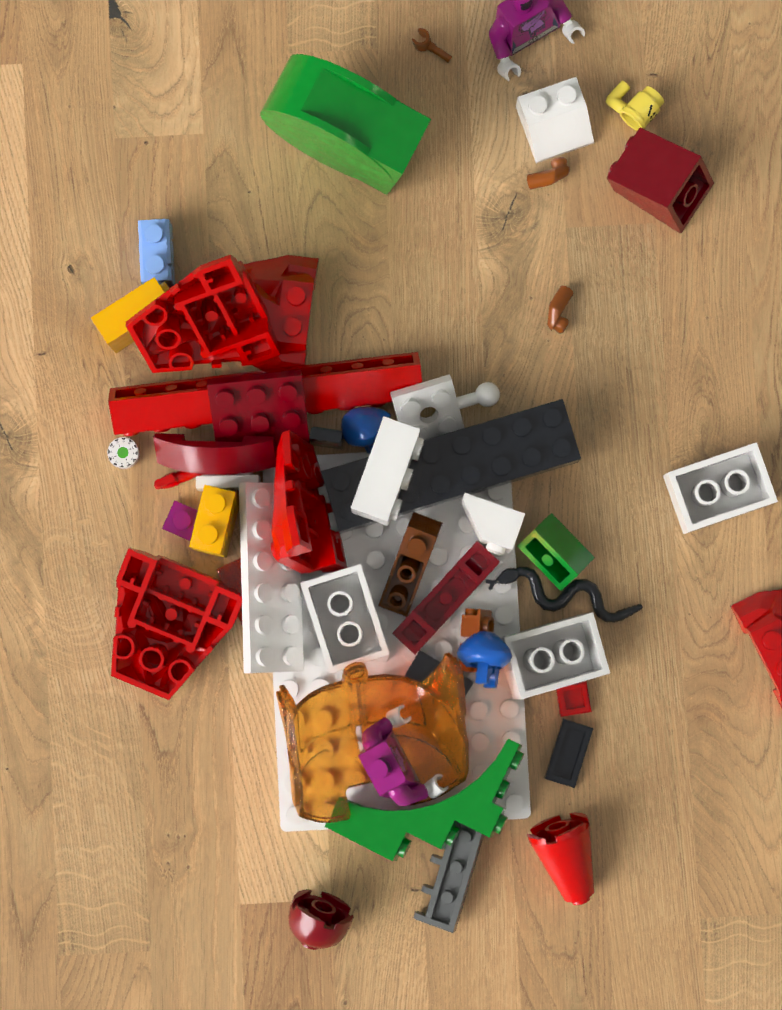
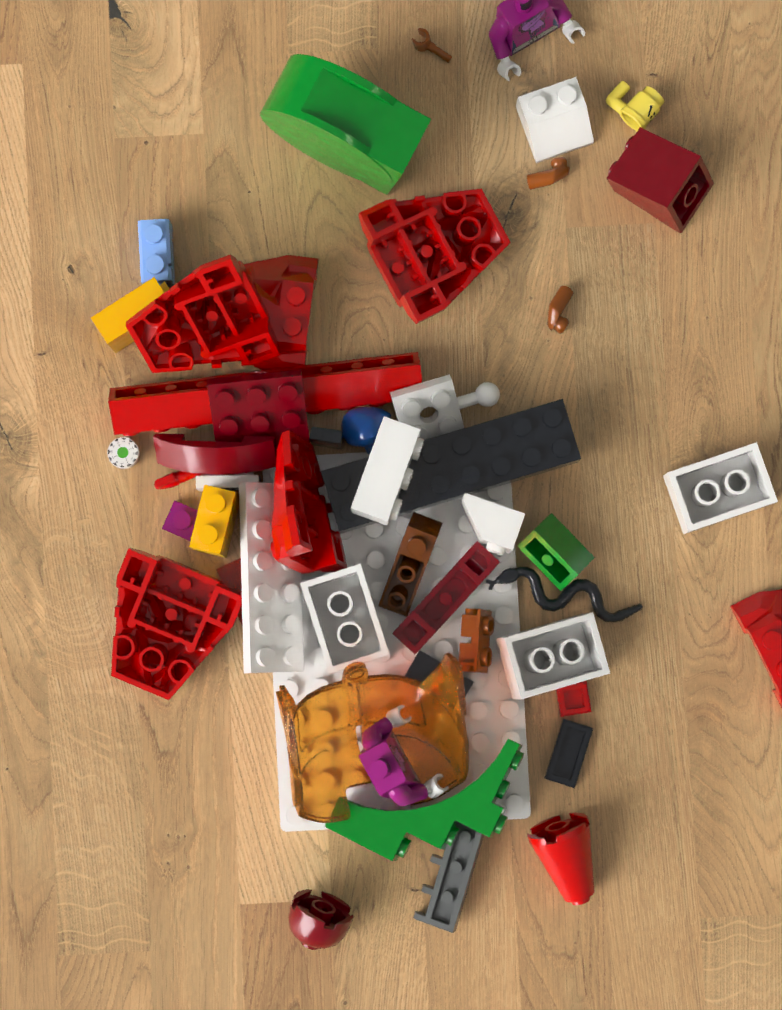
blue piece [457,631,512,688] -> none
none -> red wedge [358,188,511,324]

